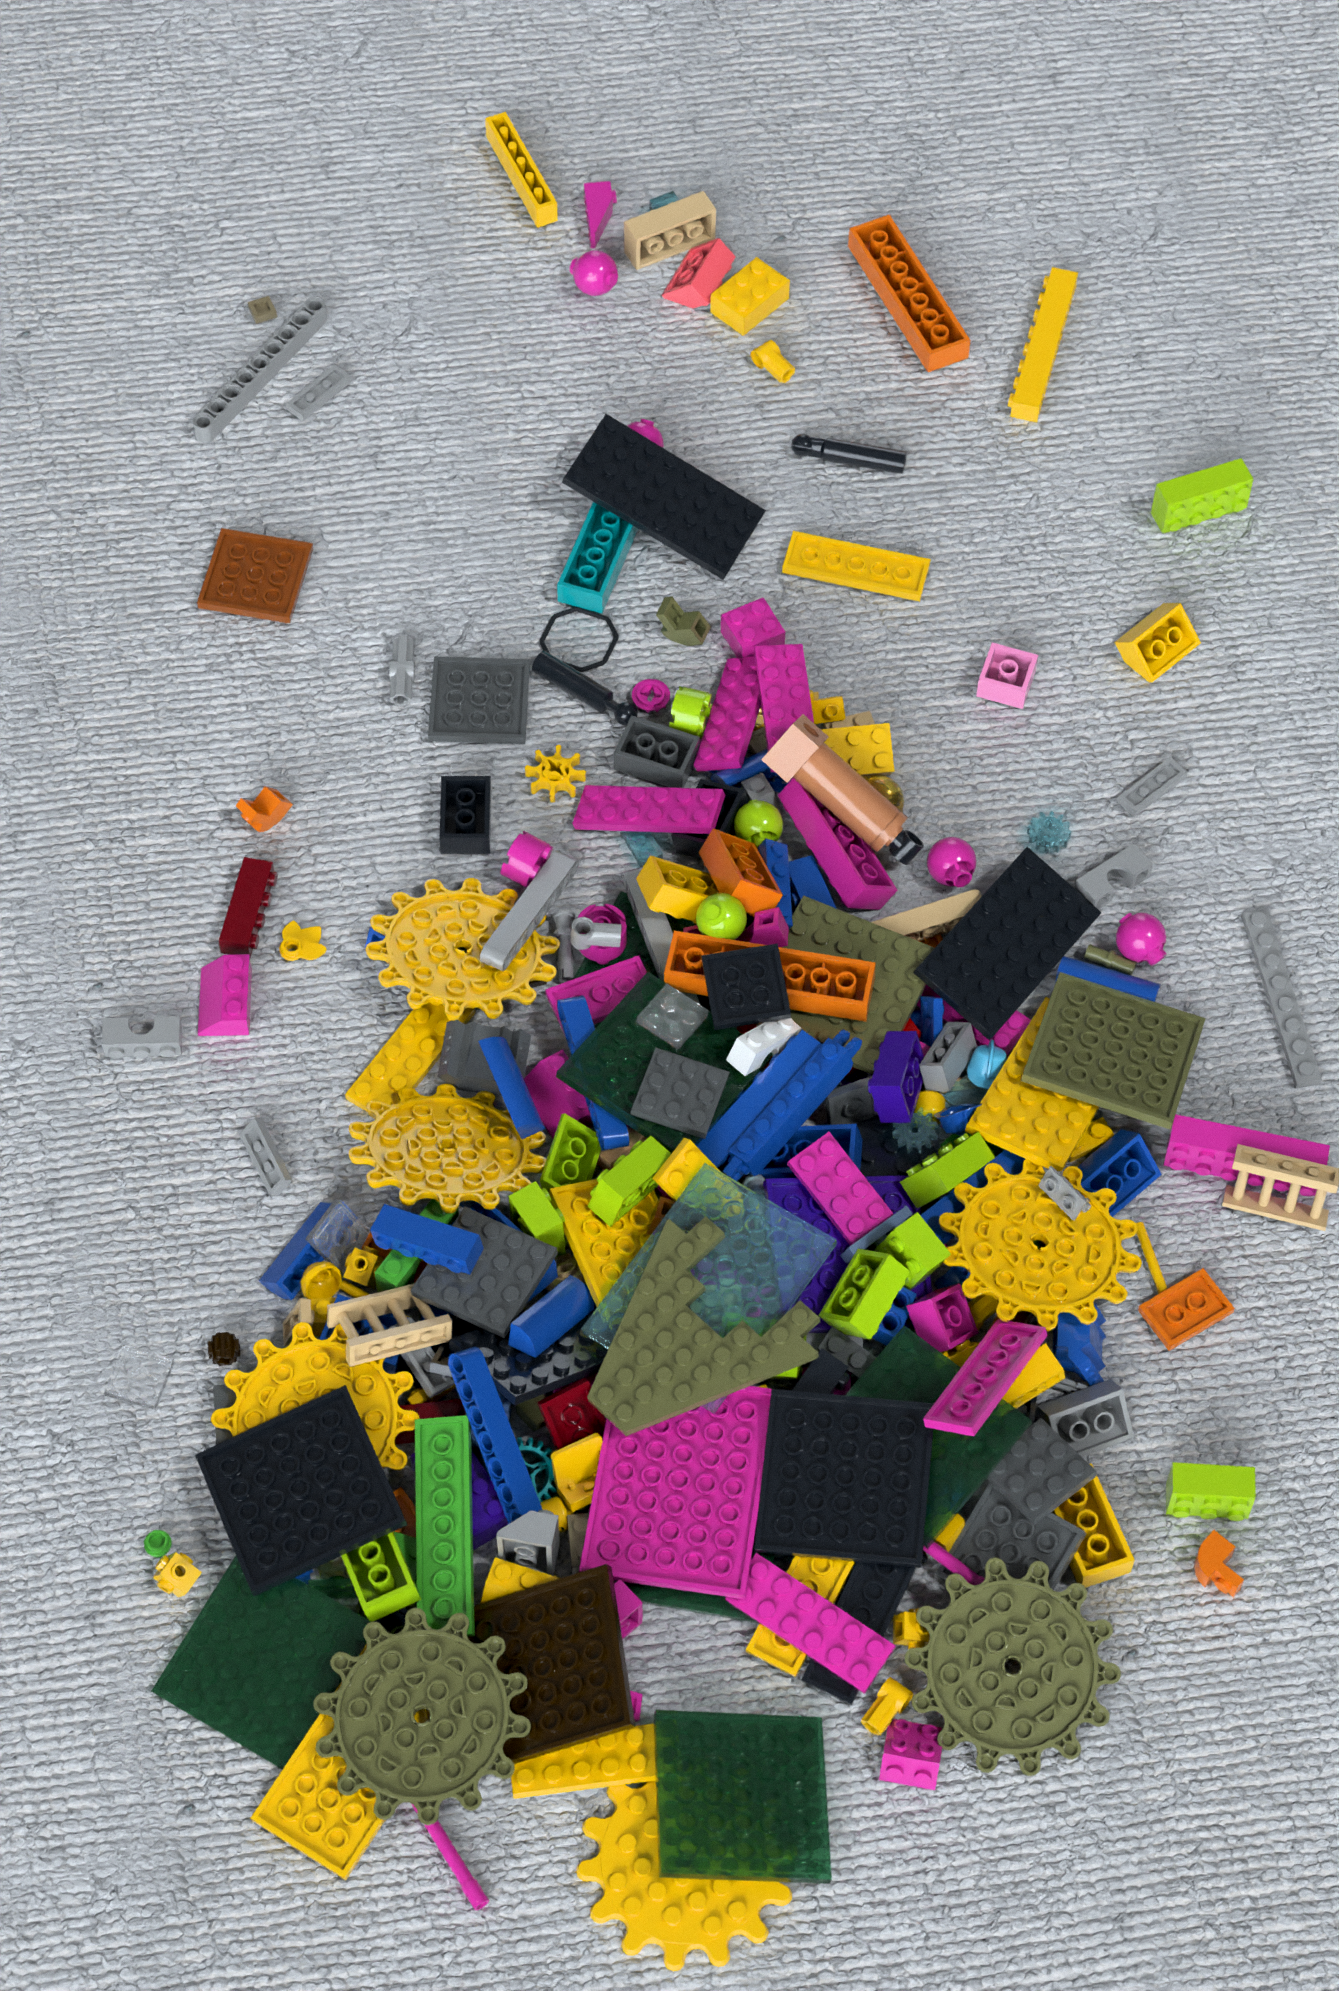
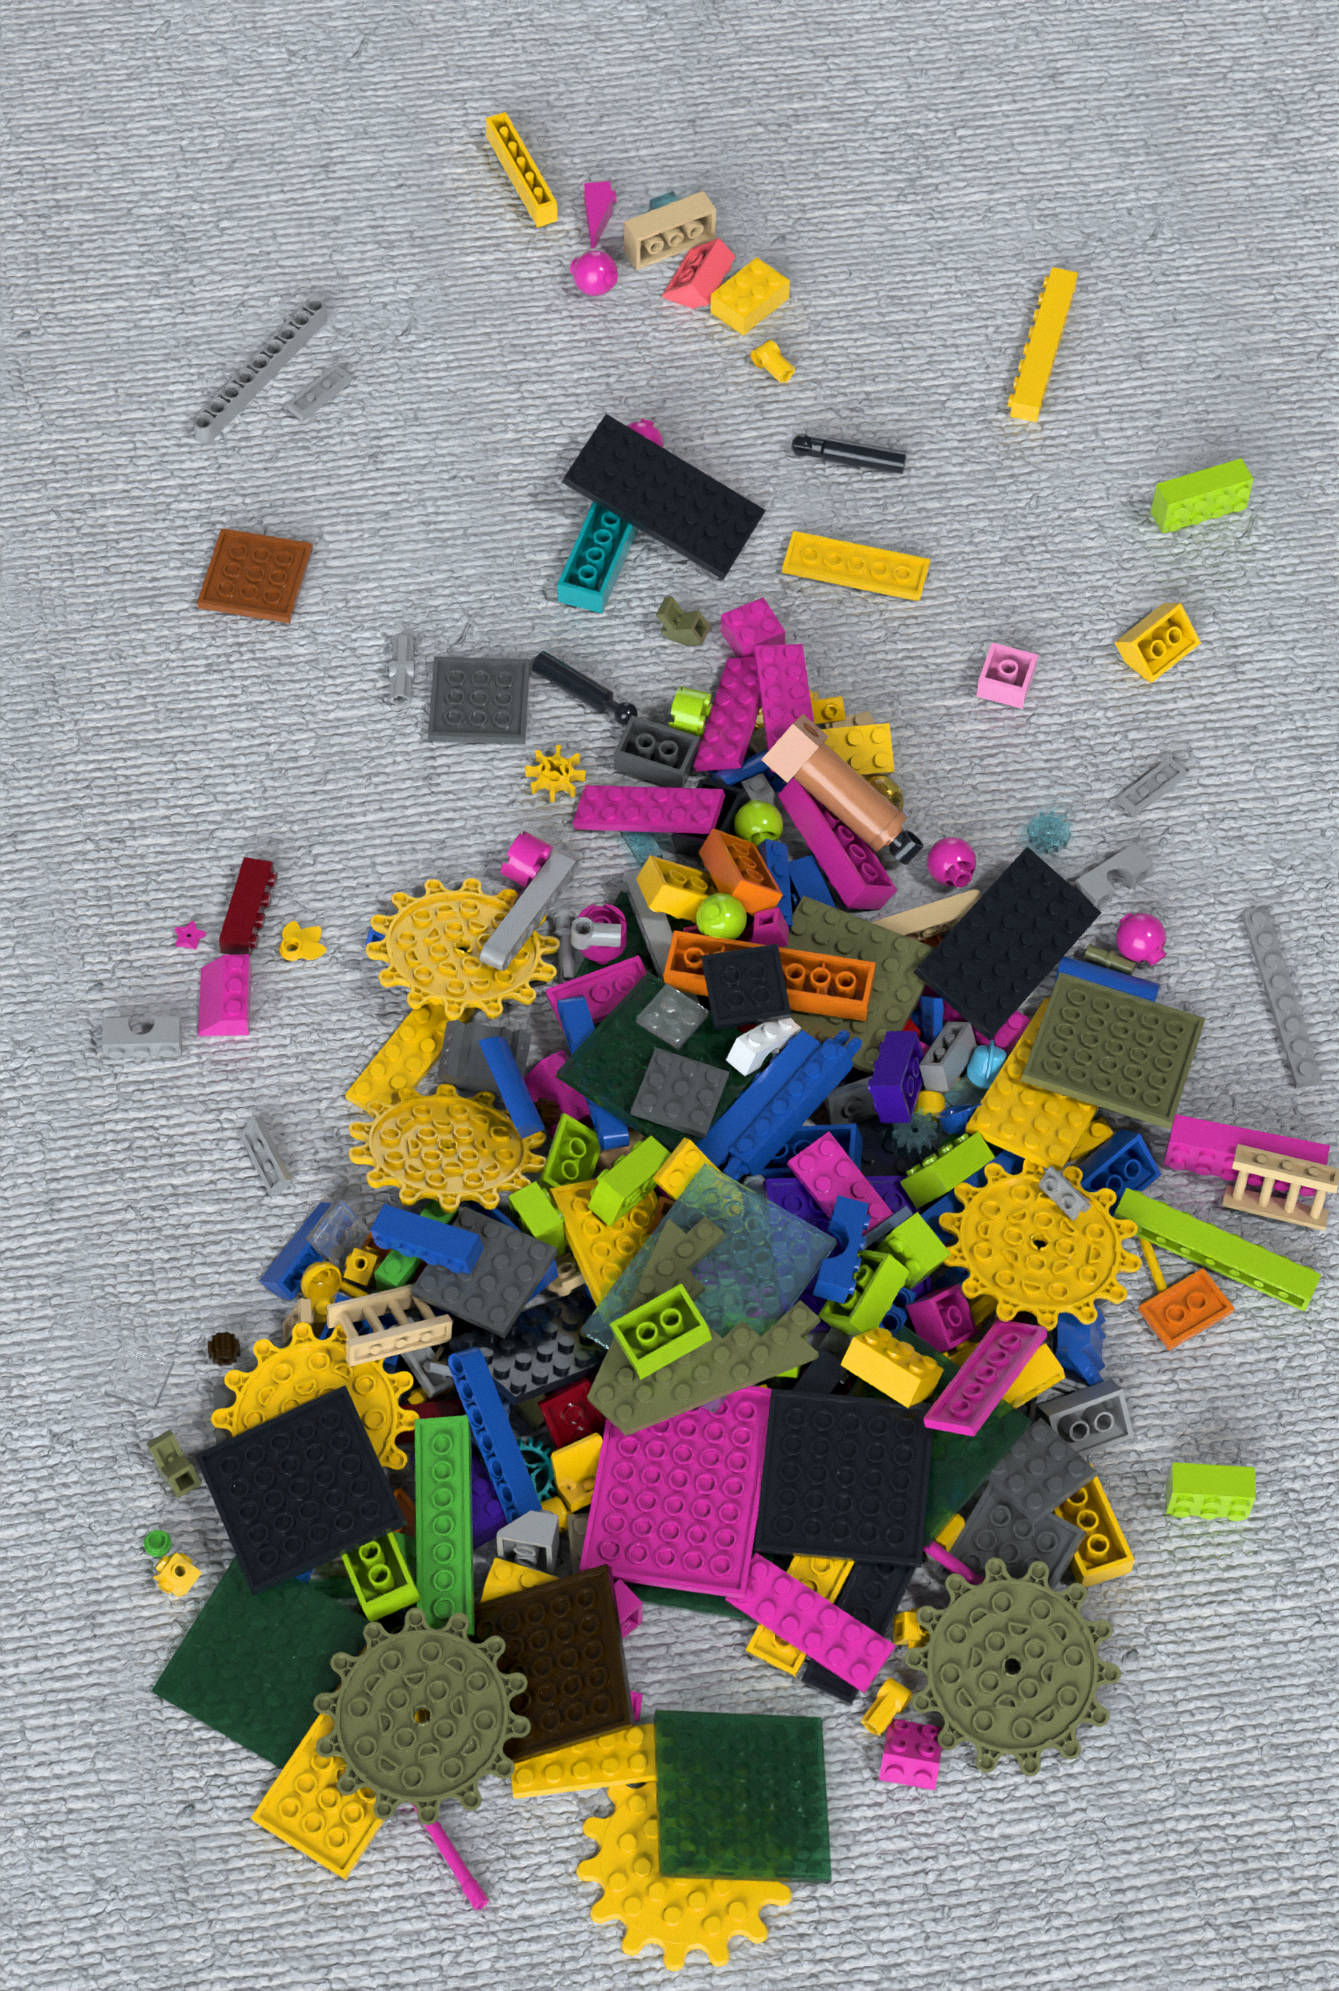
orange brick [235,786,293,832] -> none
dark tan plate [248,296,277,324] -> none
black brick [439,776,492,854] -> none
blue brick [508,1275,594,1358] -> none
black piece [540,607,619,672] -> none
dark pink gear [632,679,670,714] -> none
orange brick [848,214,970,372] -> none
orange brick [1194,1530,1244,1598] -> none
none -> olive brick [146,1429,201,1498]
none -> dark pink plate [174,921,206,950]
none -> dark brown gear [534,1098,562,1130]
none -> lime brick [610,1283,712,1380]
none -> blue arch [813,1195,871,1304]
none -> yellow brick [841,1327,944,1408]
none -> lime brick [1113,1188,1322,1311]

